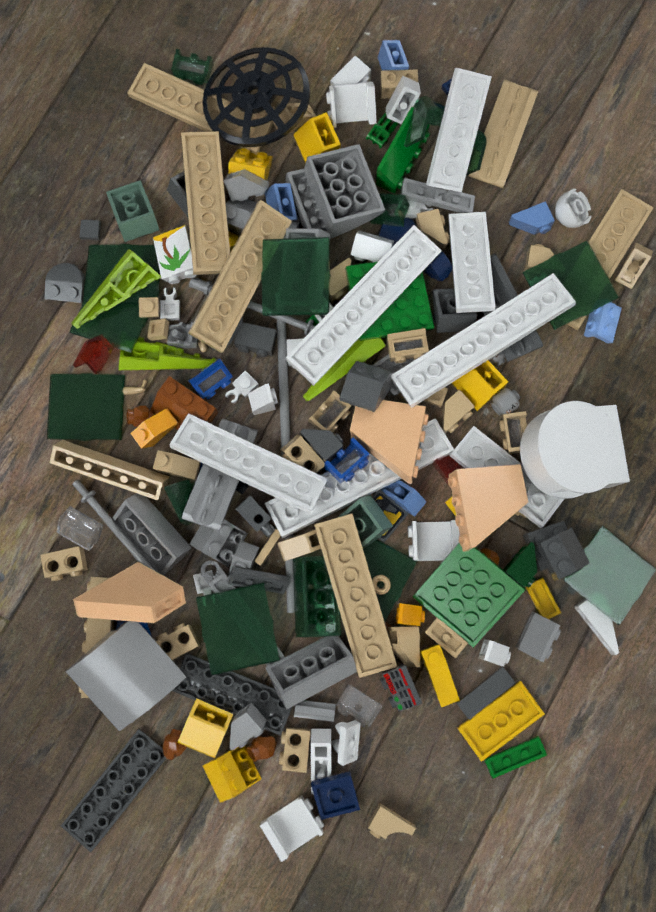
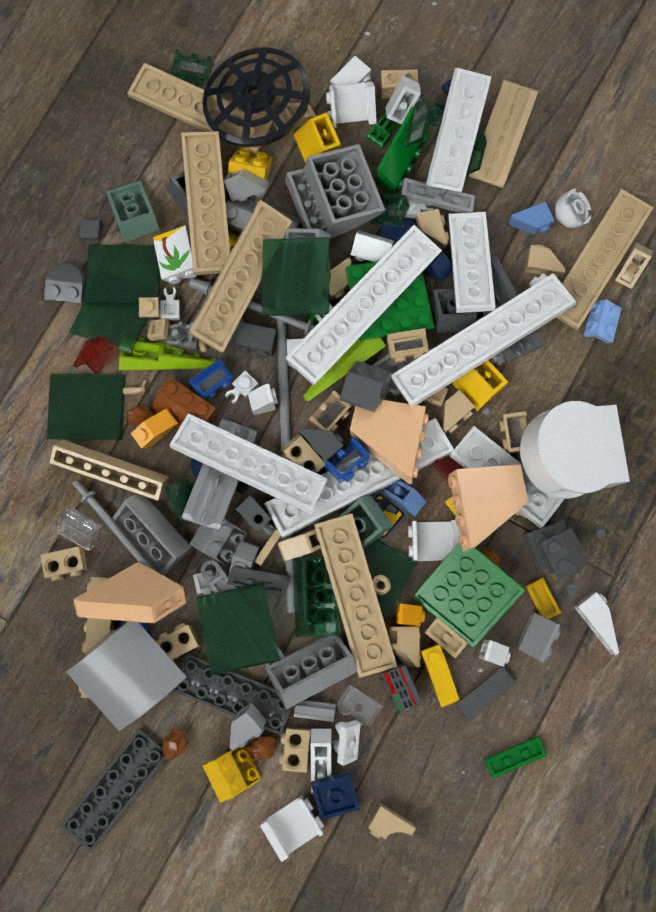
lime wedge [71,249,161,329] -> none
tan slope [153,450,201,480] -> none
yellow slope [178,698,233,758] -> none
medium blue slope [265,183,297,221] -> none
medium blue slope [378,40,409,71] -> none
yellow tile [457,681,545,762] -> none
light grey head [491,388,520,416] -> none
dark green slope [503,542,537,588] -> none
clear green piece [523,241,620,330] -> none
clear green piece [563,525,656,625] -> none

